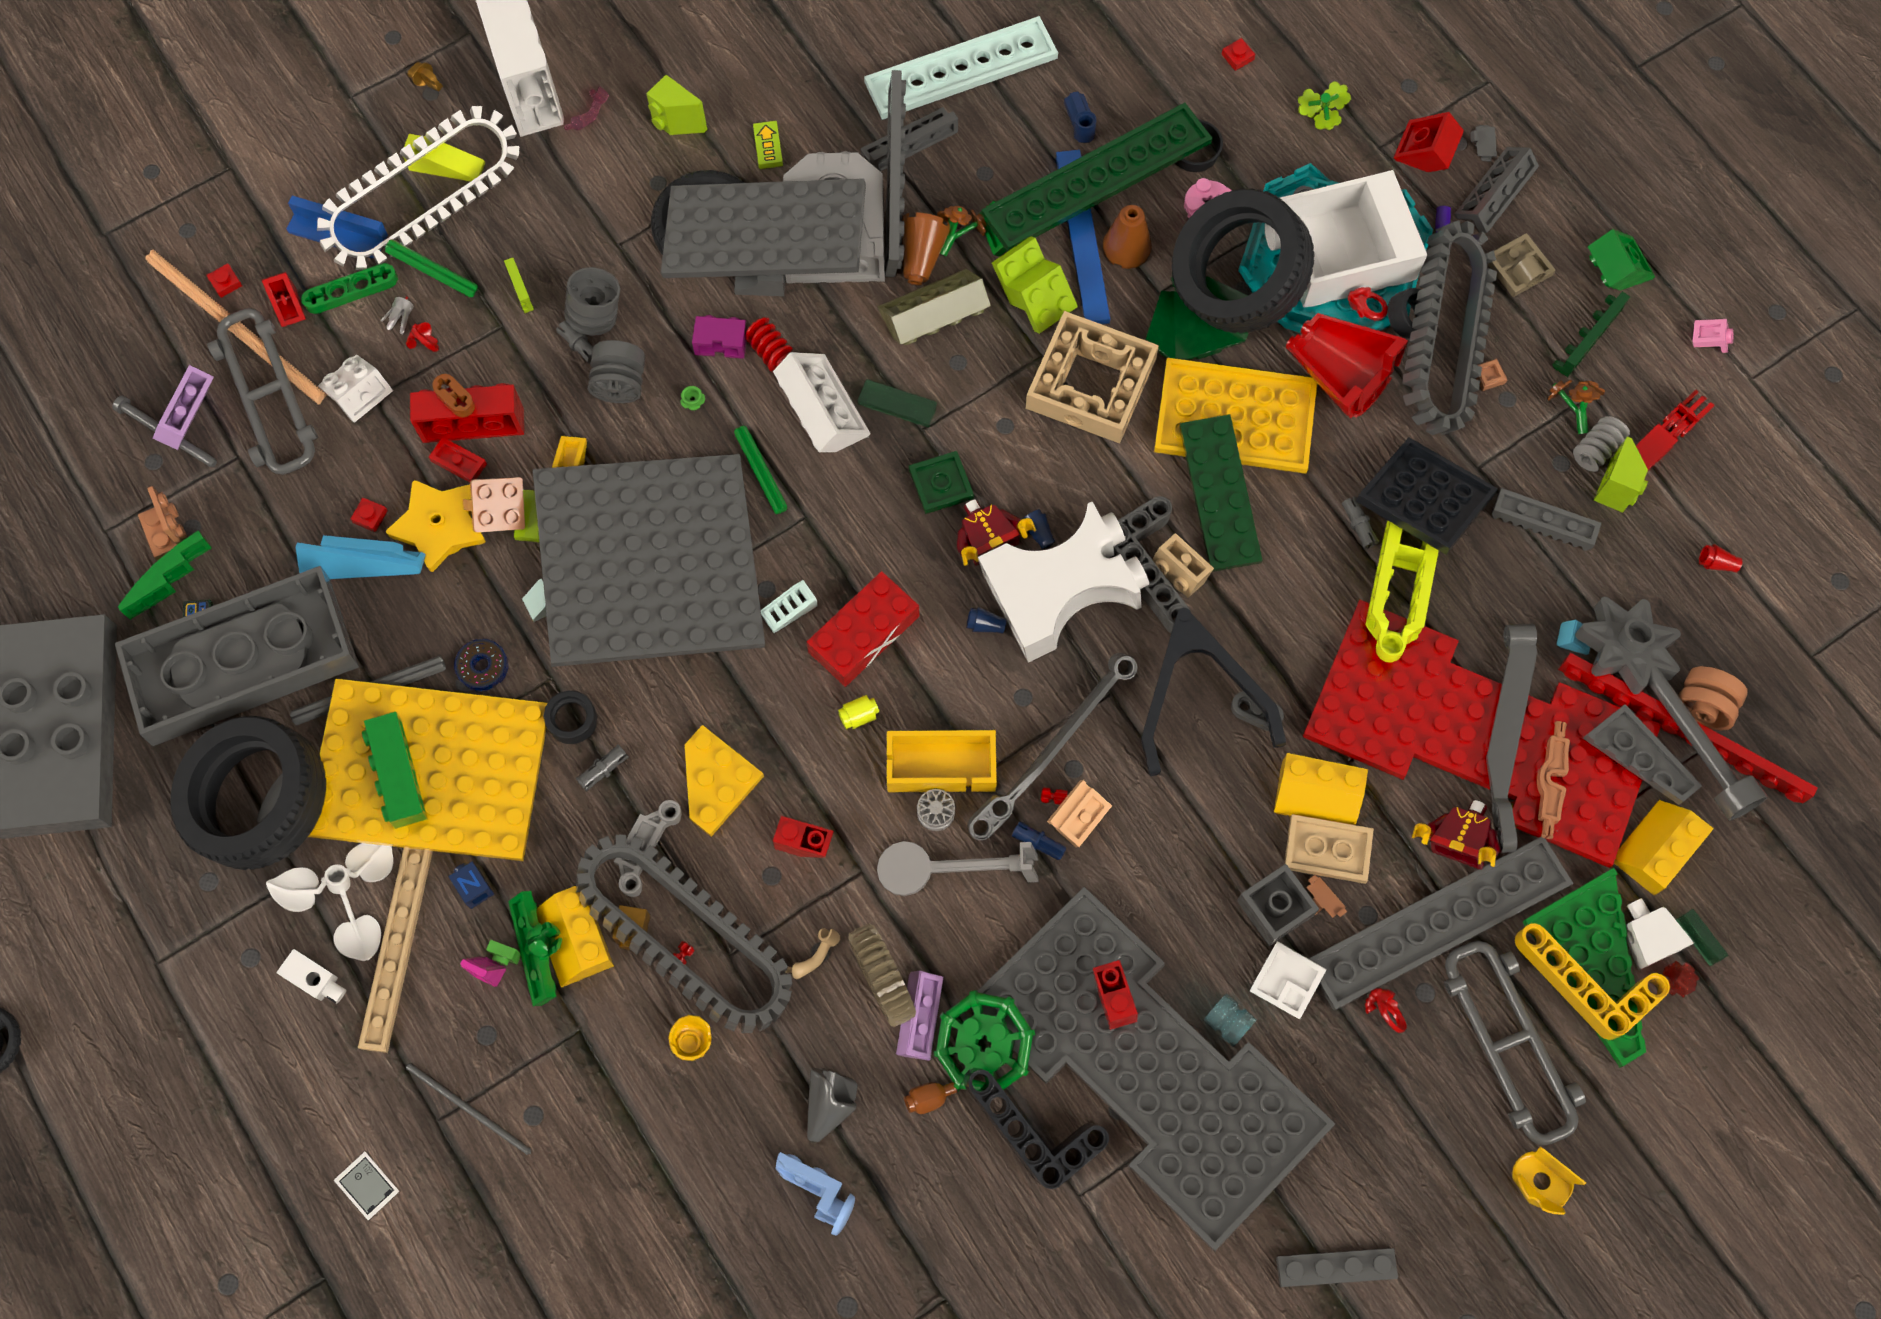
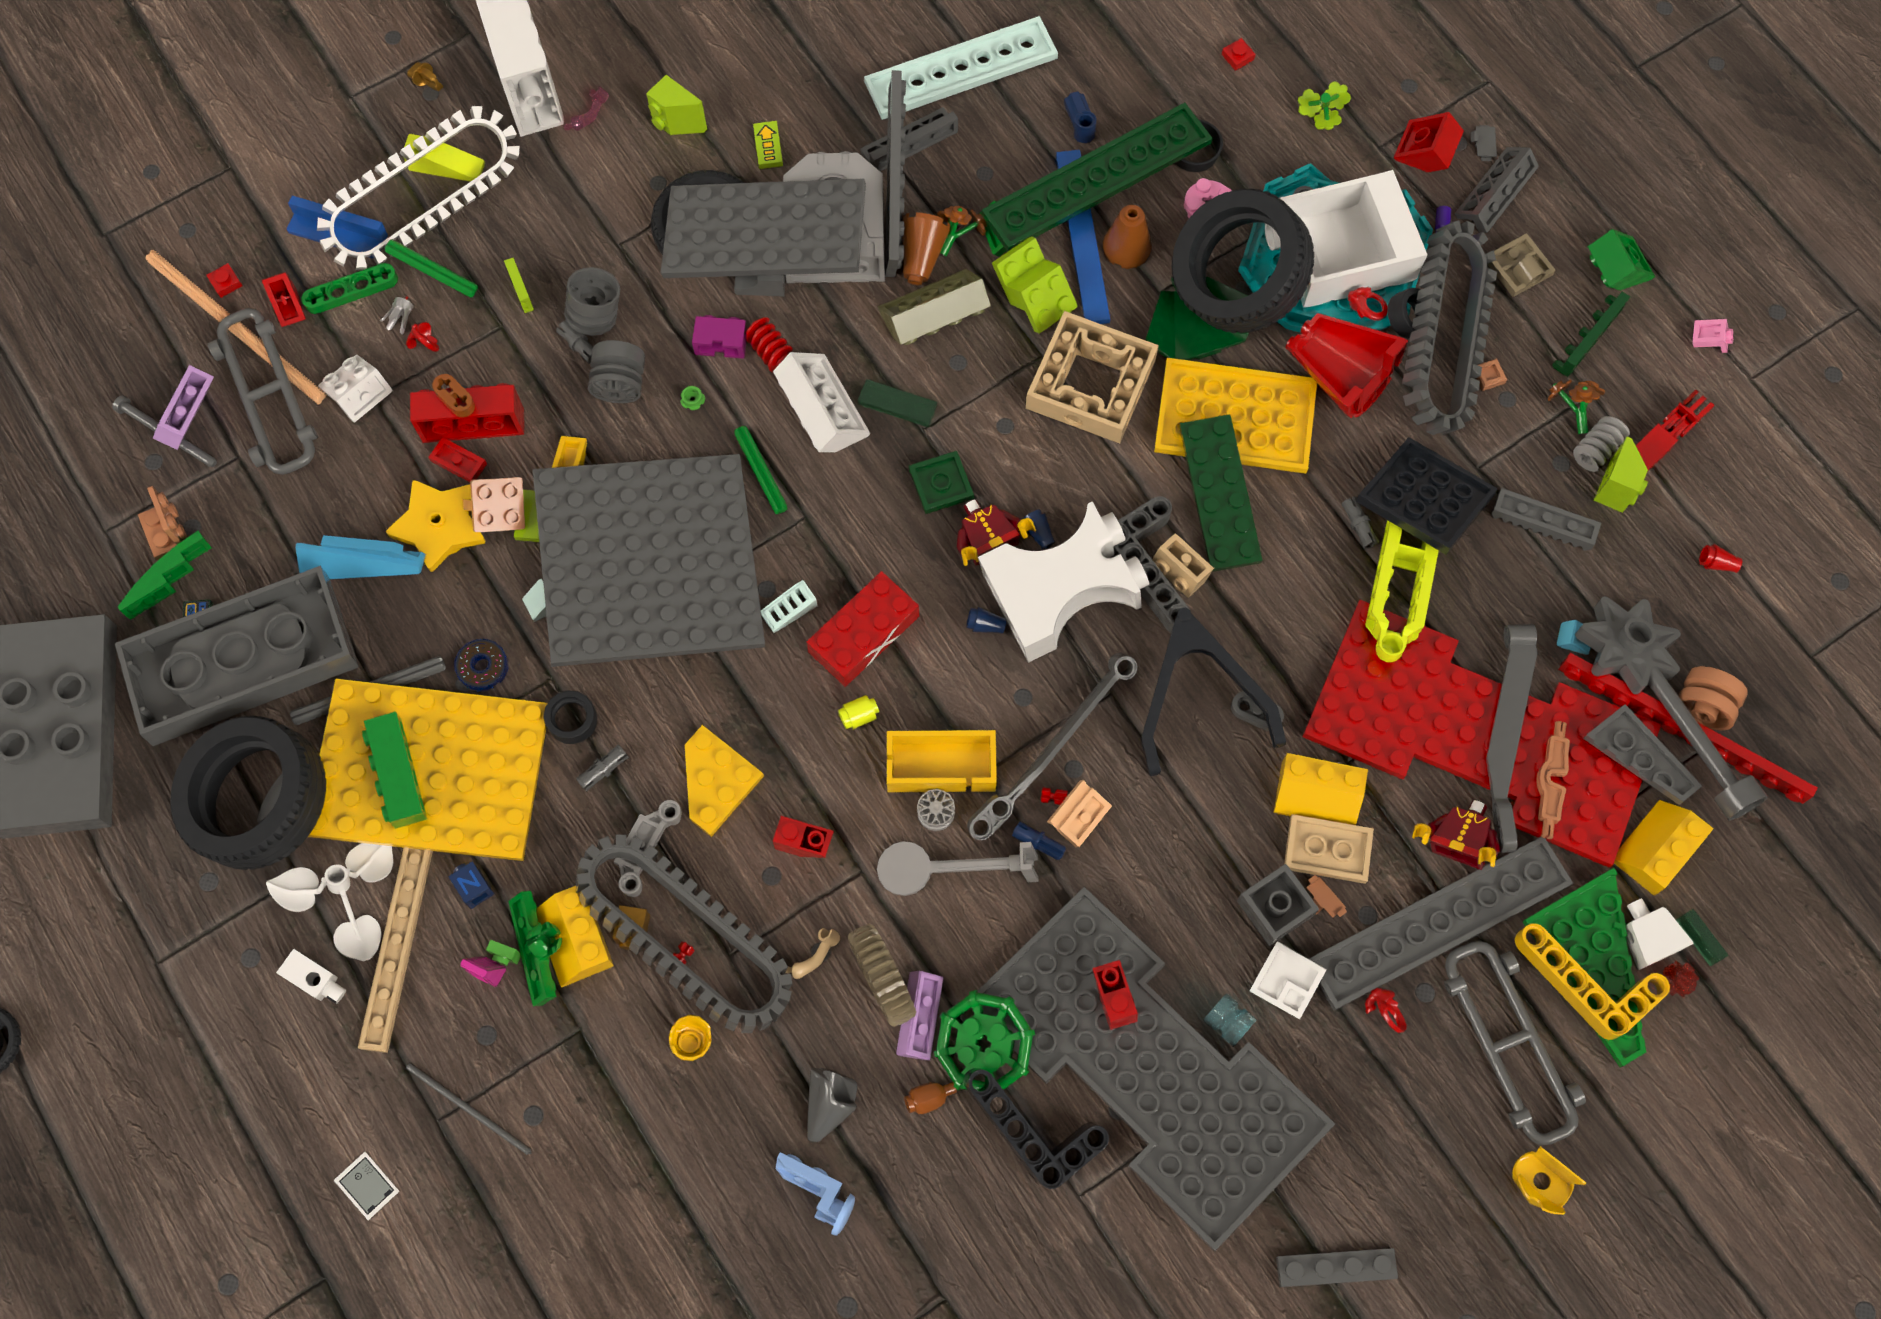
red plate [350,498,388,532] -> none

